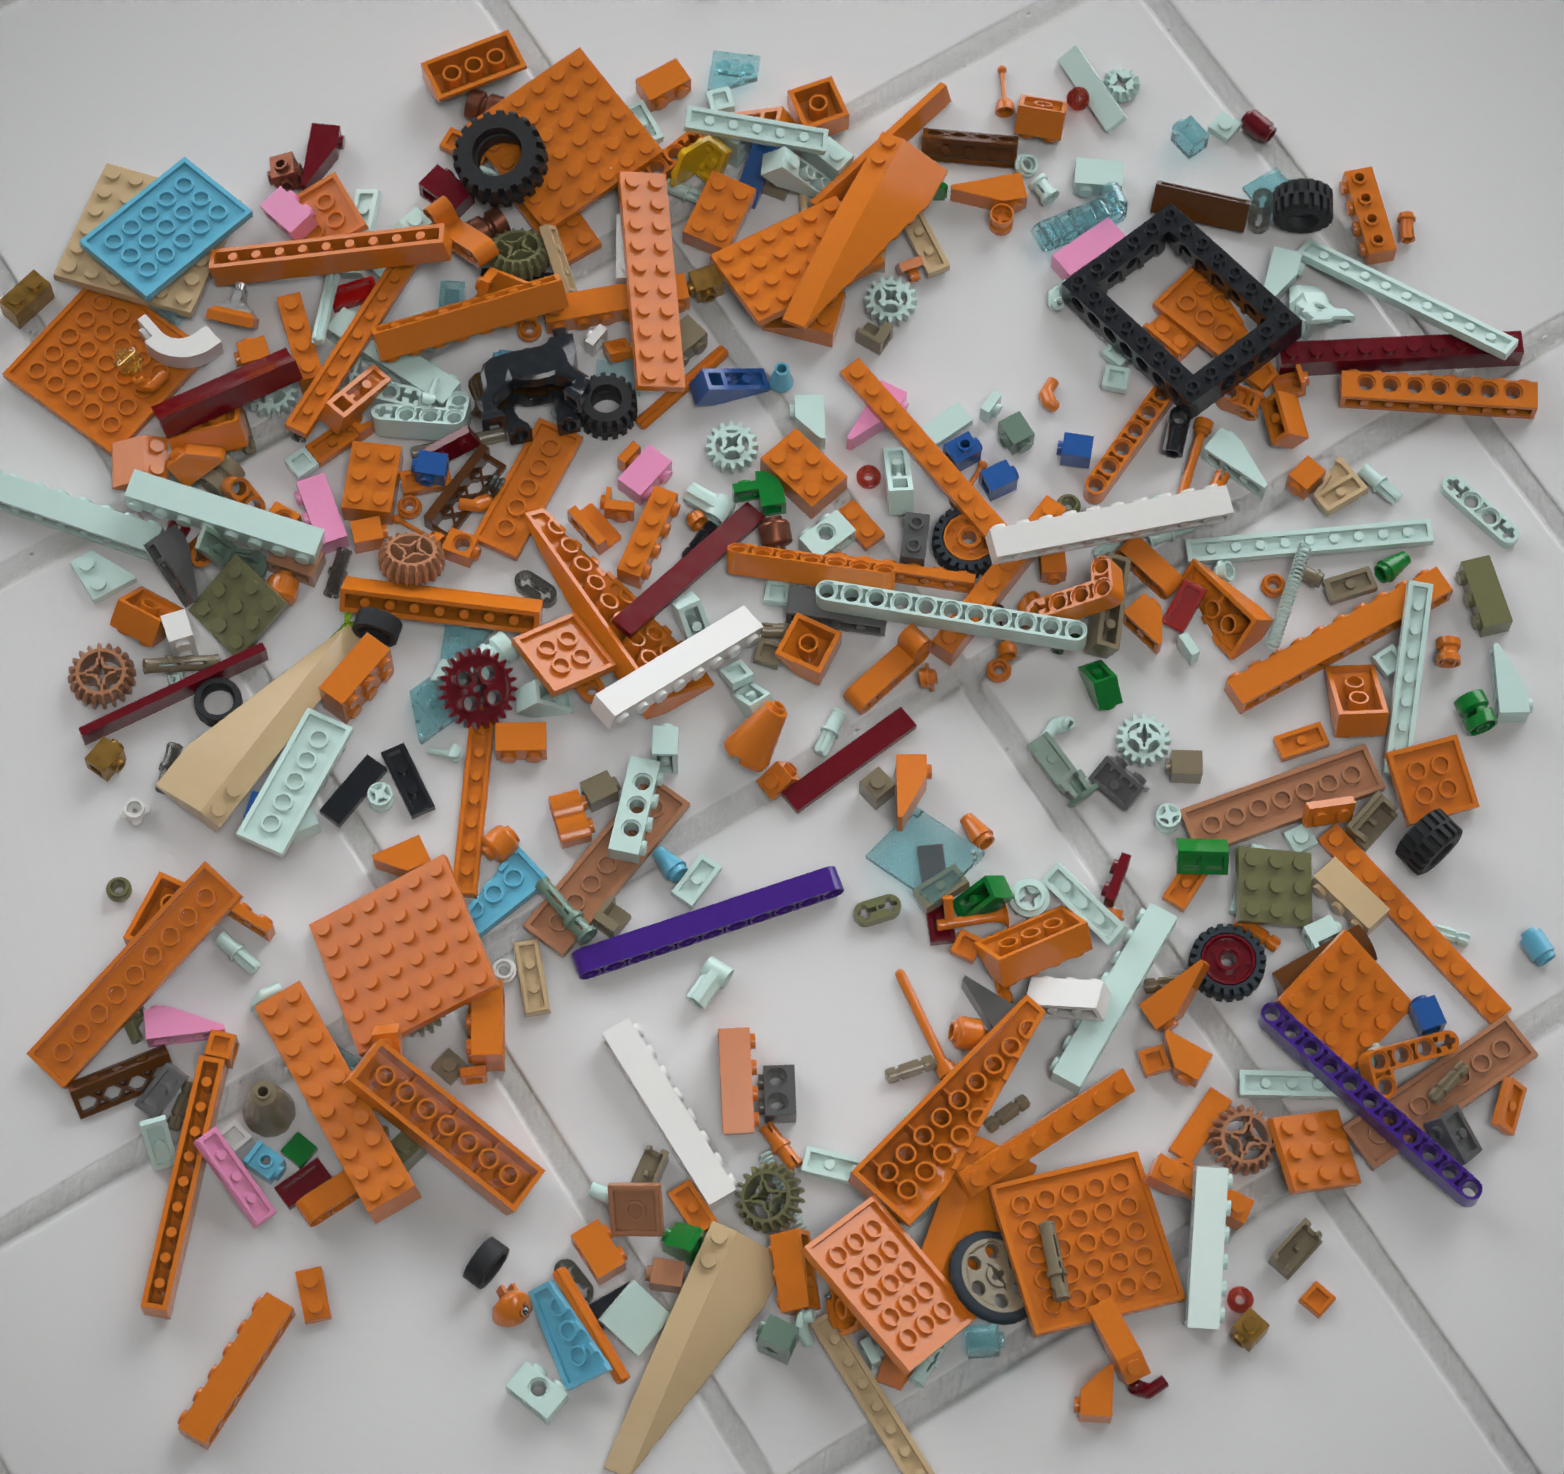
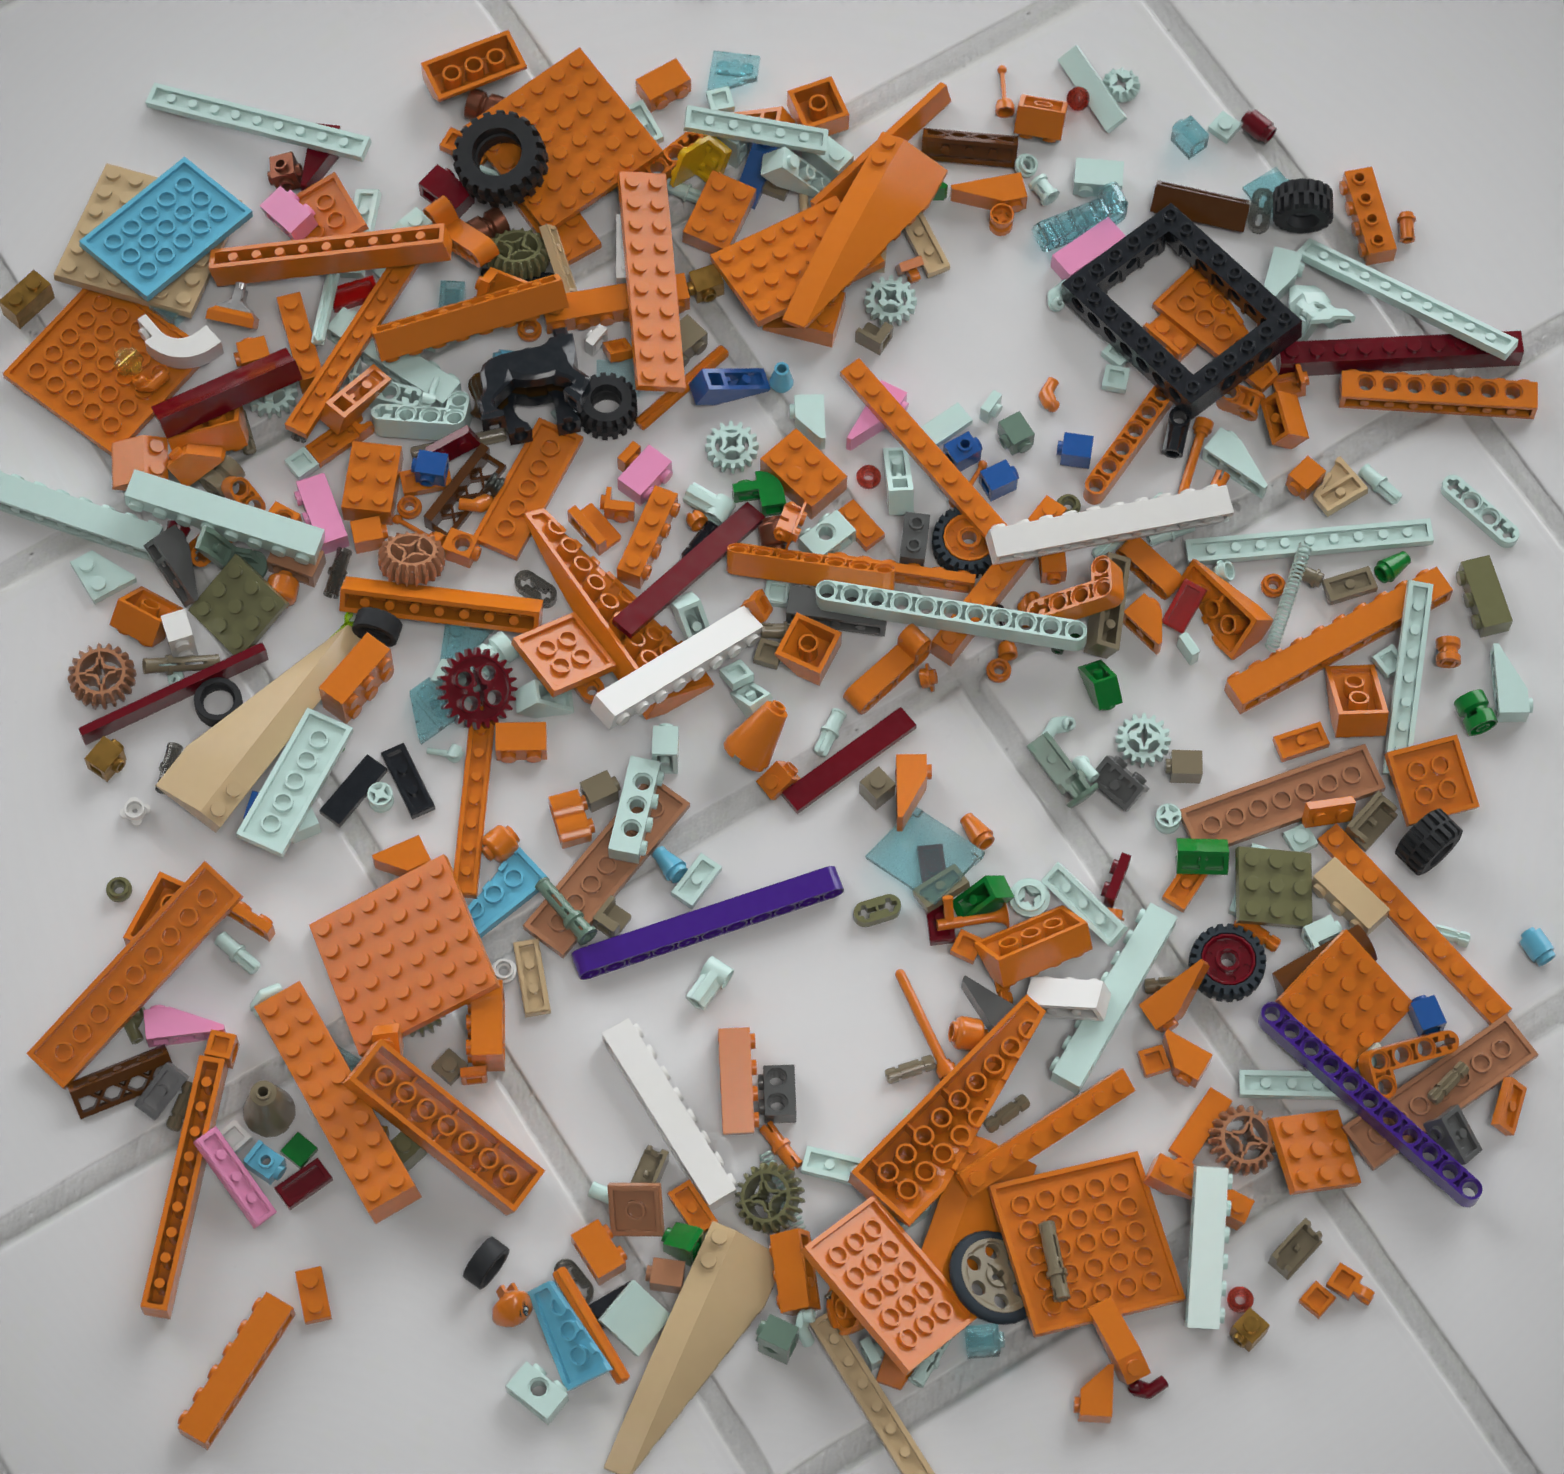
light aqua plate [139,1115,176,1172] -> none
orange beam [295,1170,360,1227] -> none
none -> light aqua plate [145,83,372,162]
none -> orange tile [740,589,774,623]
none -> orange hinge [773,501,808,550]
none -> light aqua arm [1072,755,1100,783]
none -> orange plate [1326,1262,1375,1306]

